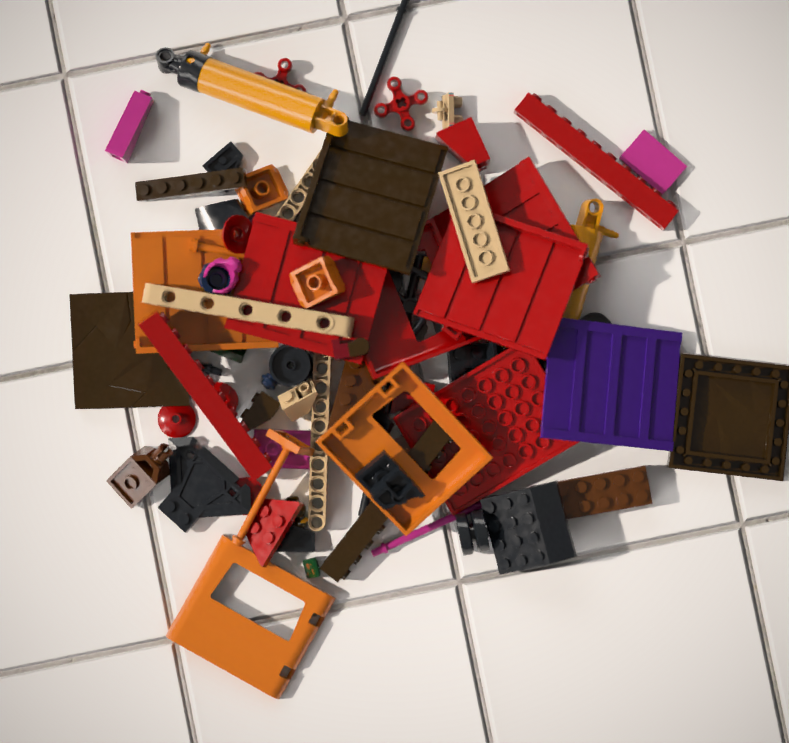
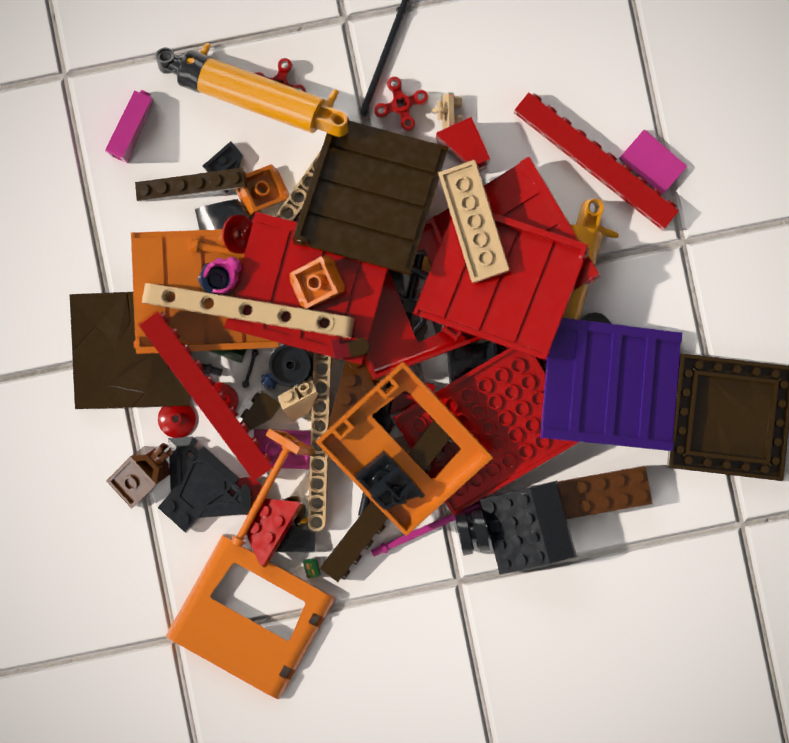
none -> black hinge [242,349,259,388]

